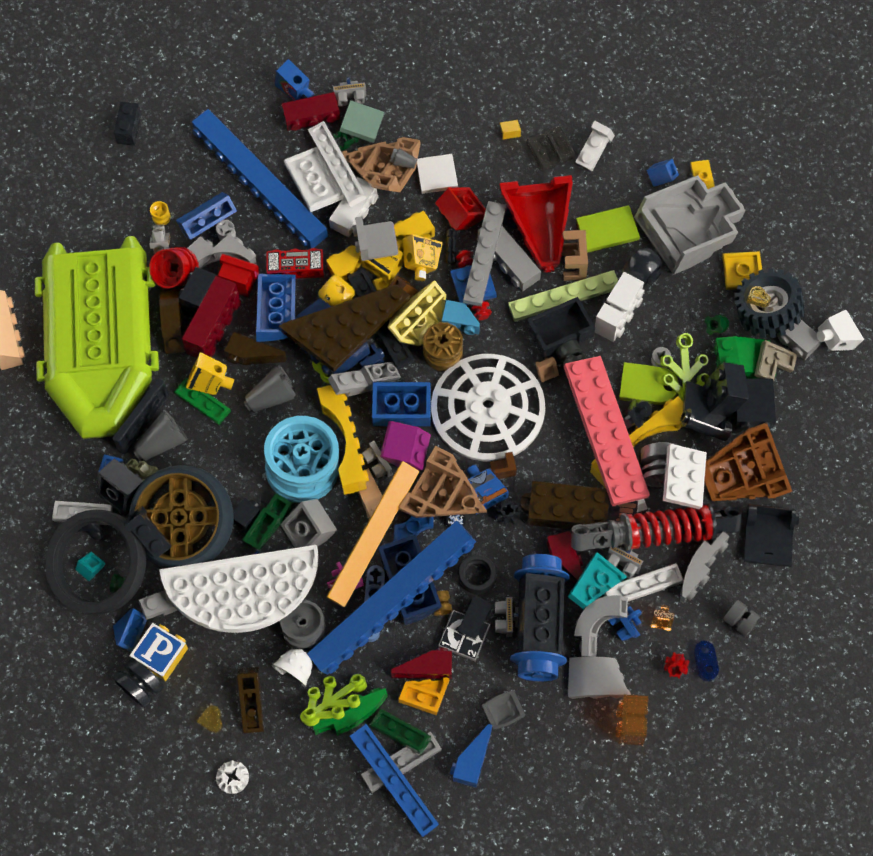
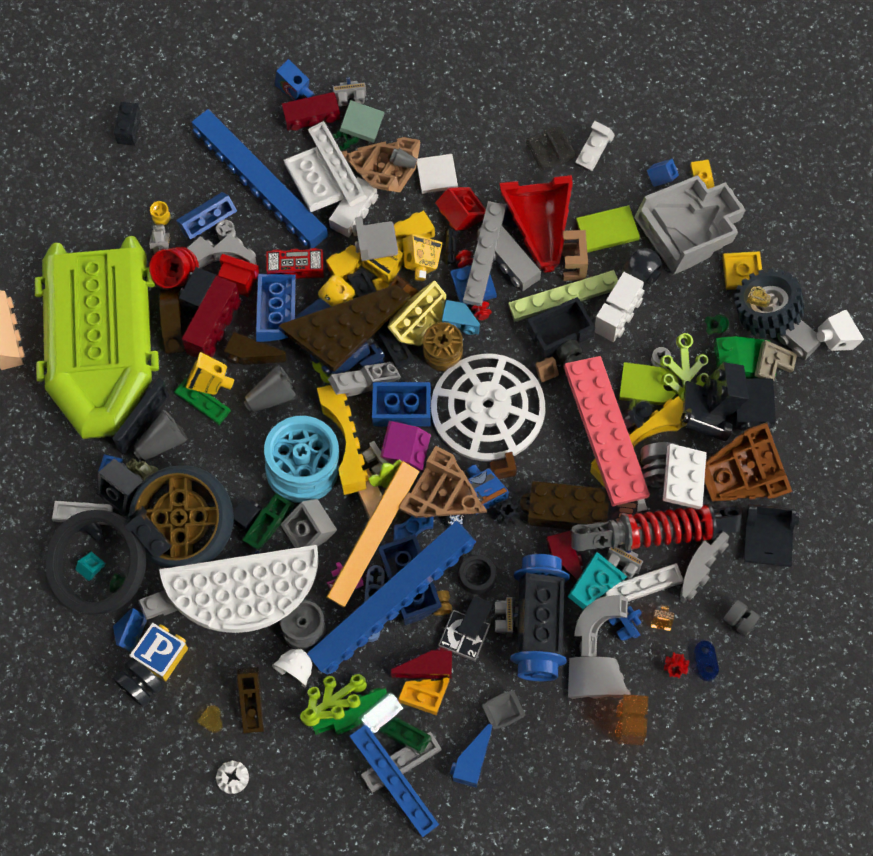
yellow slope [500,120,521,139] -> none
none -> clear light blue tile [359,692,403,734]
none -> lime plate [368,459,402,488]

